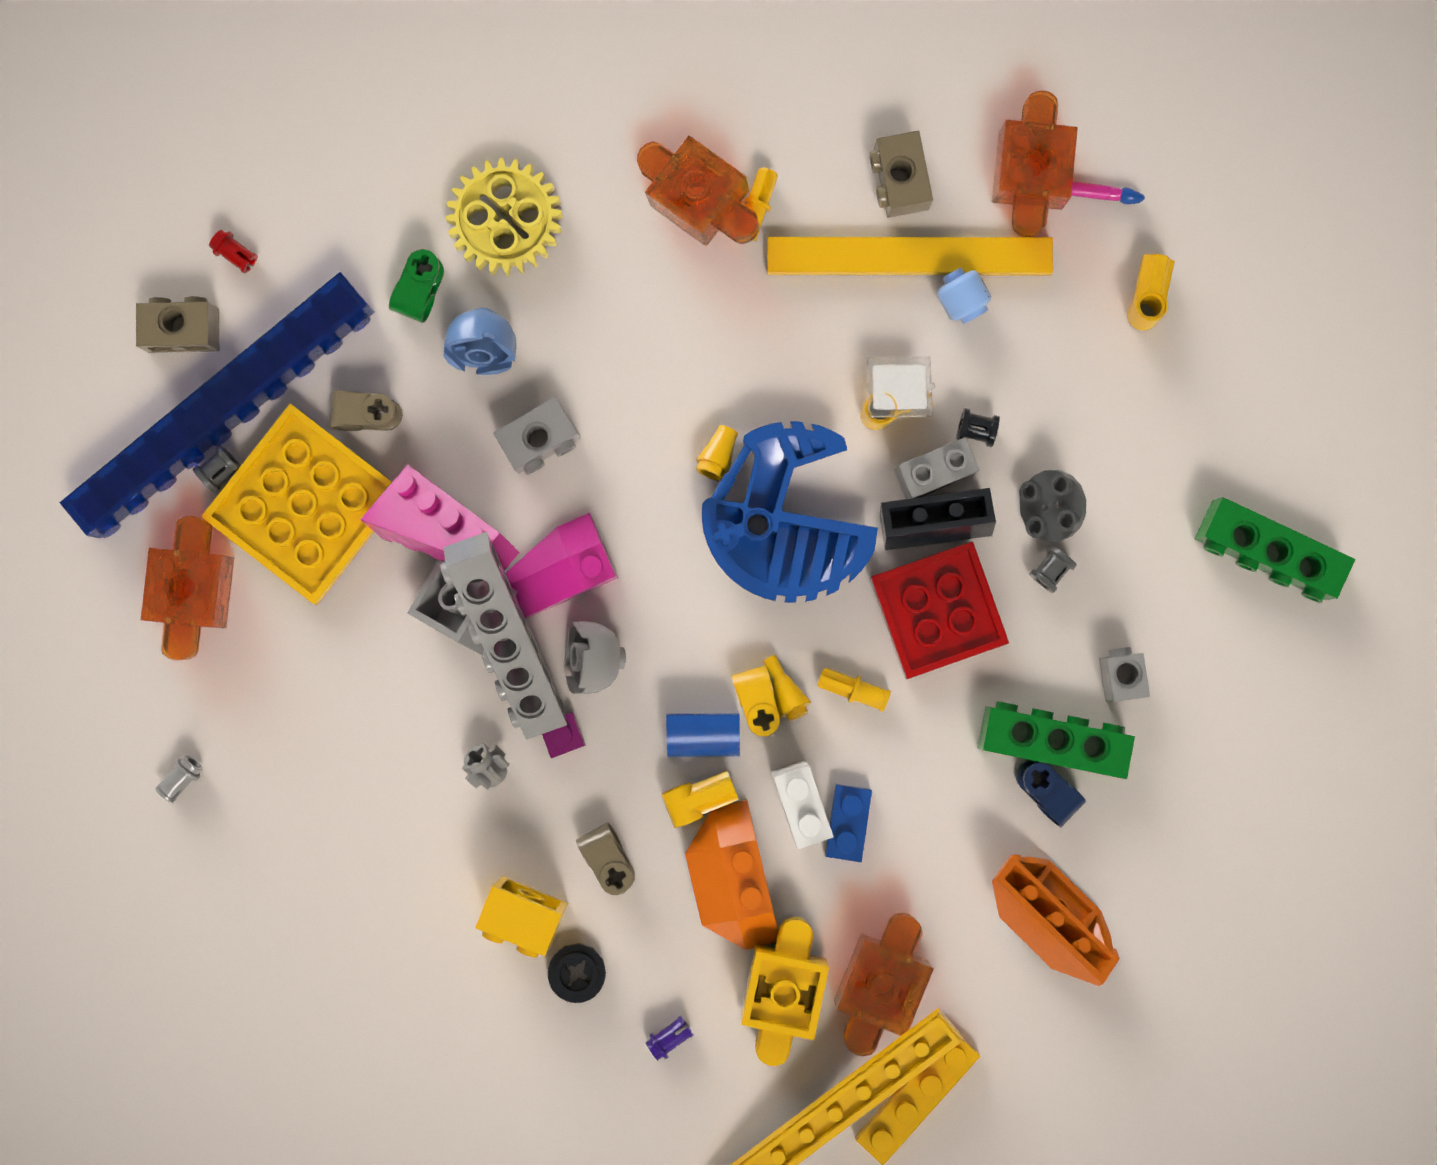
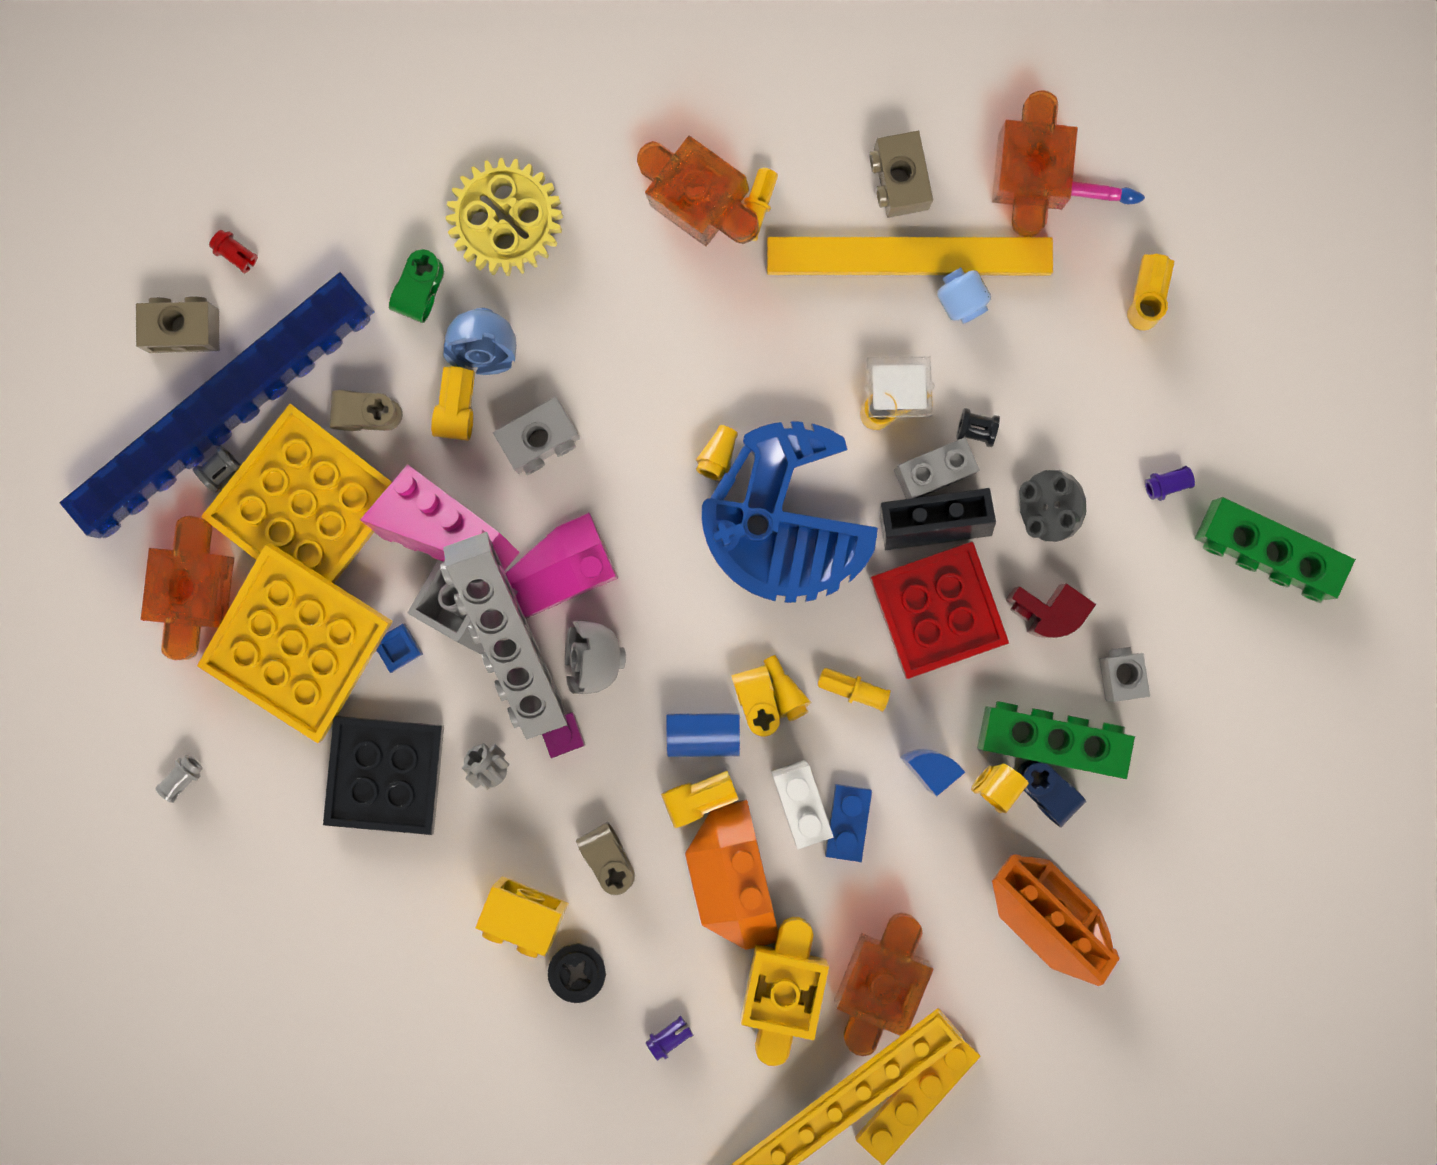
dark grey bush [1029,545,1077,593] -> none
none -> yellow plate [197,543,393,743]
none -> black plate [323,716,444,835]
none -> blue tile [376,624,423,673]
none -> yellow piece [431,366,475,441]
none -> blue brick [900,749,965,796]
none -> yellow piece [971,763,1029,813]
none -> dark red brick [1005,583,1096,638]
none -> dark purple pin [1145,466,1195,501]

